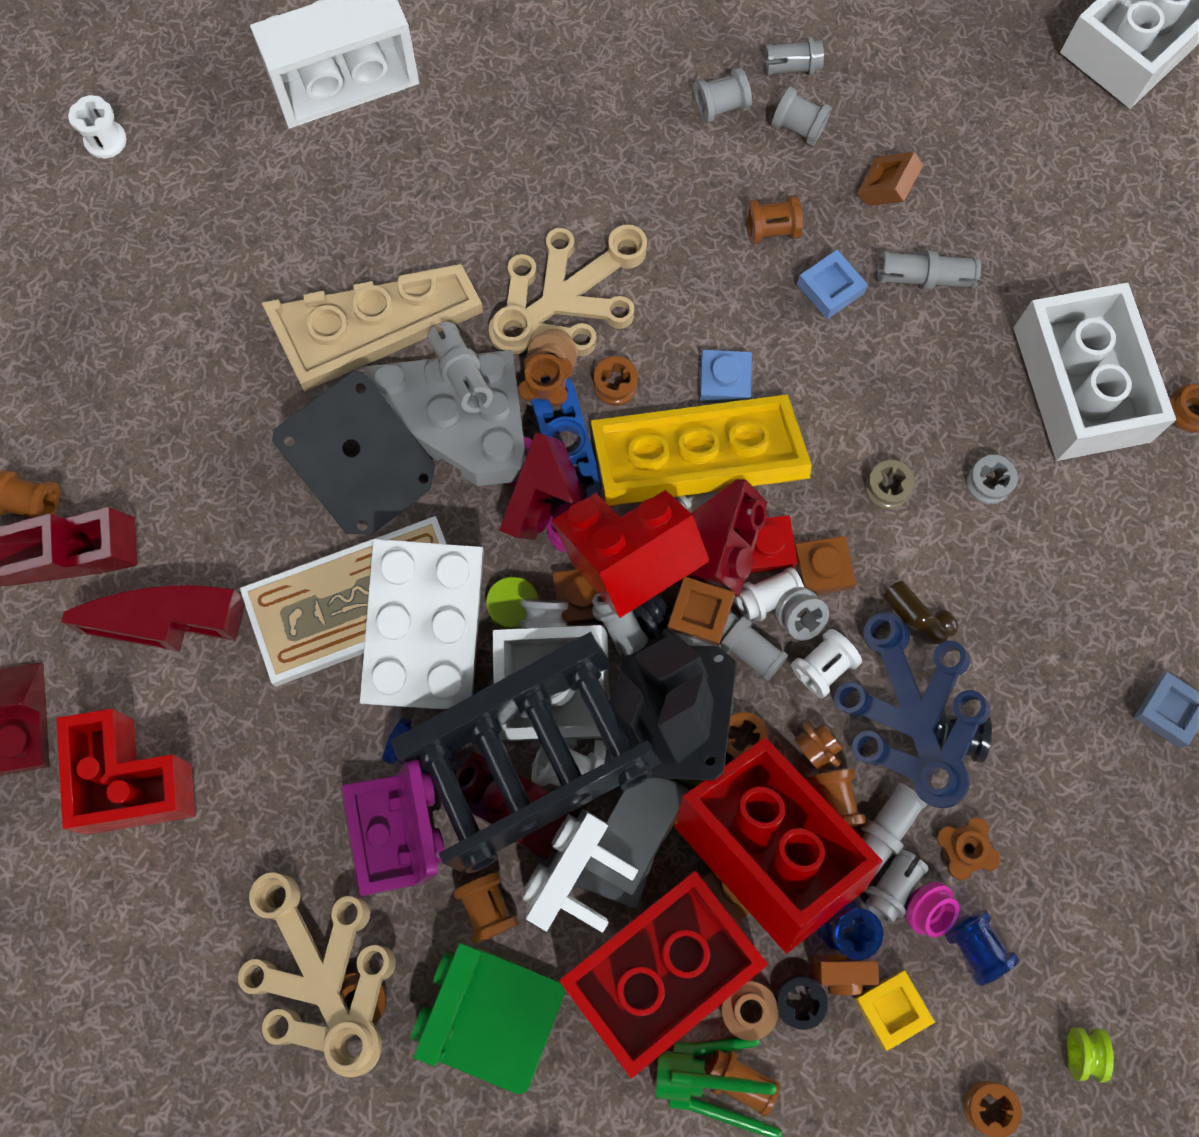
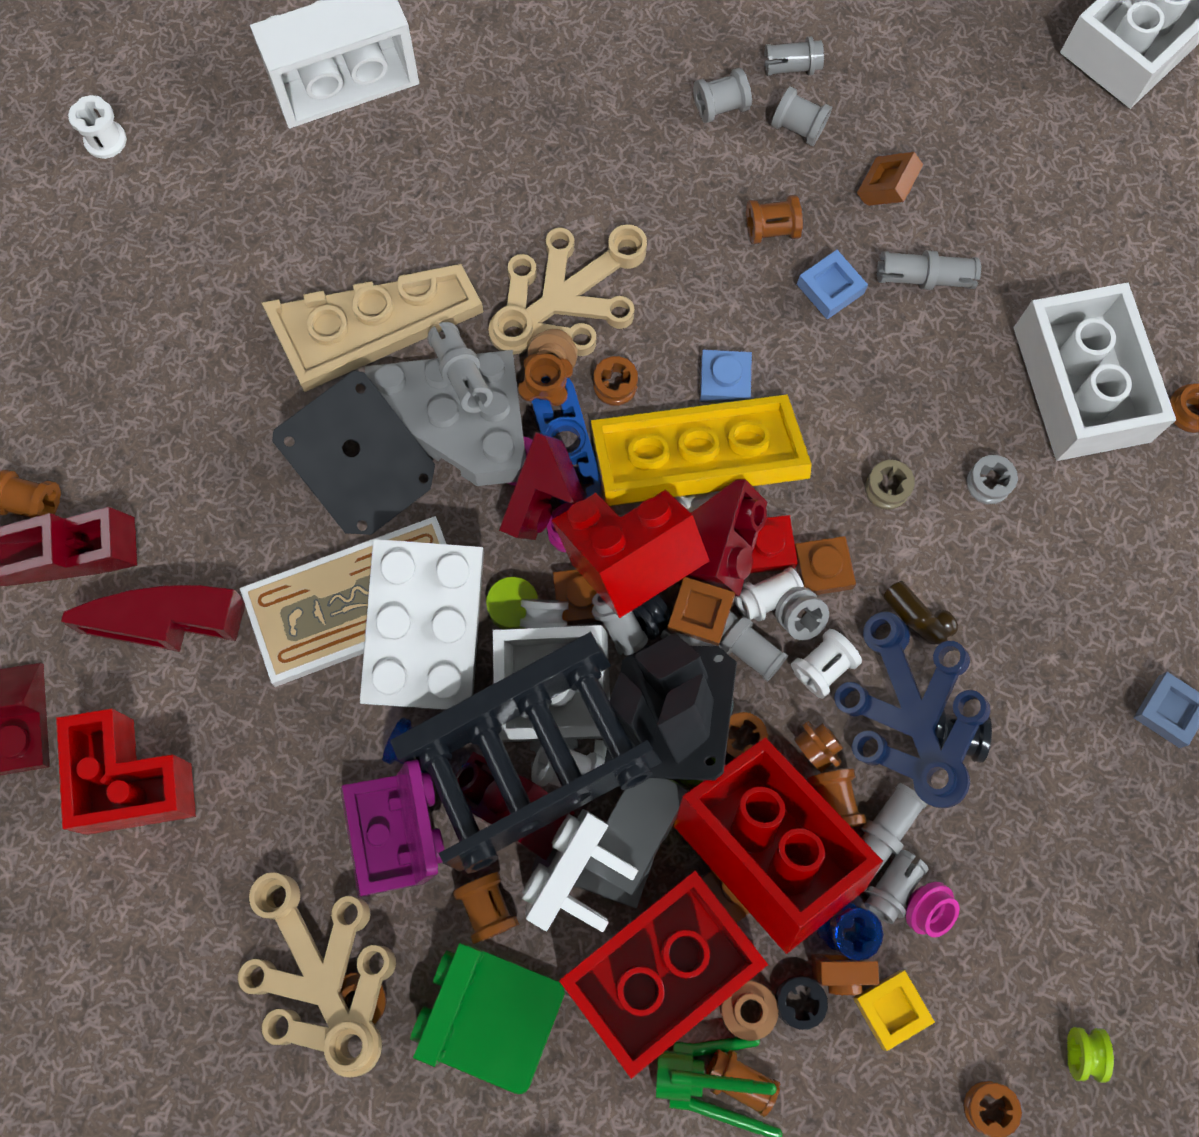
dark orange plate [937,817,1001,880] -> none
clear blue bush [944,910,1020,986] -> none

